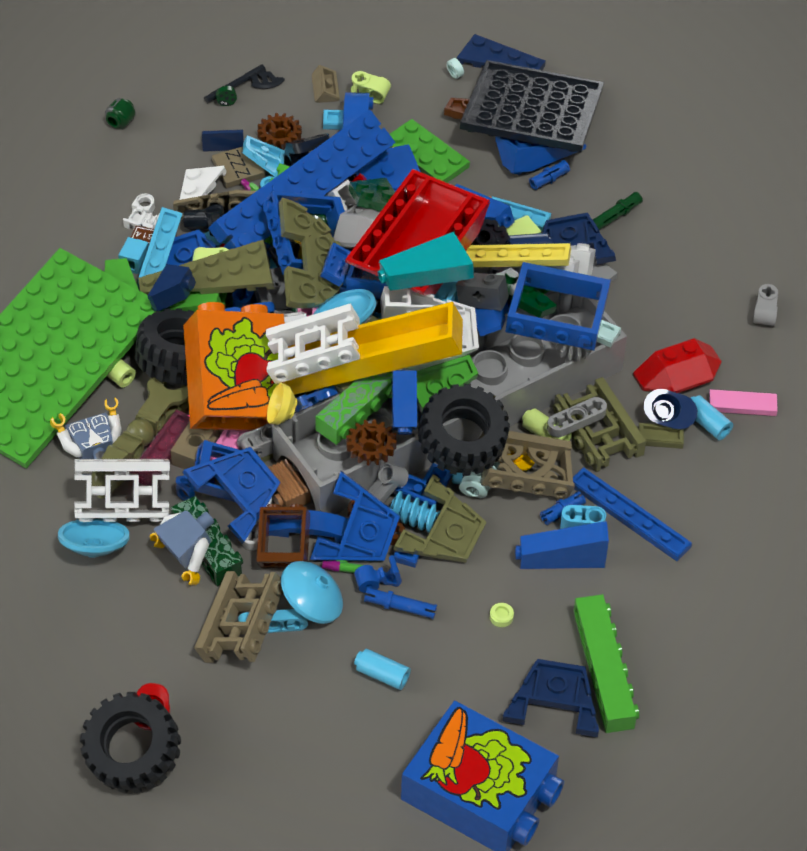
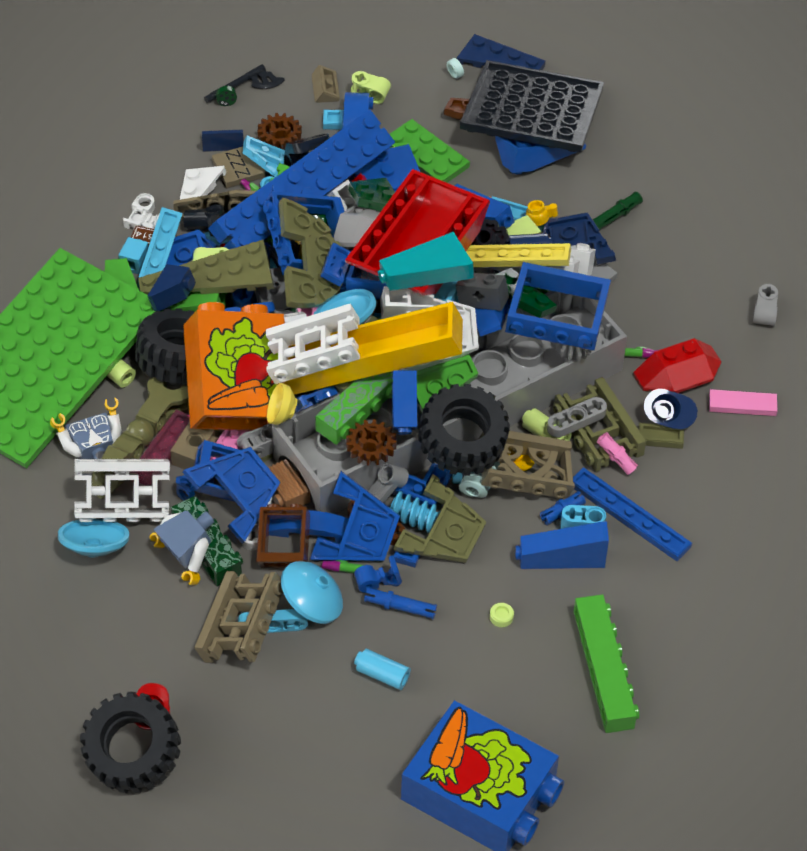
dark green head [105,98,136,129] -> none
dark blue wing [503,659,599,737] -> none
blue pin [529,160,570,190] -> none
light aqua tile [597,320,621,348] -> none
medium azure brick [691,395,733,440] -> none
none -> yellow piece [526,200,558,226]
none -> bright pink pin [597,432,638,475]
none -> bright green piece [624,347,658,358]

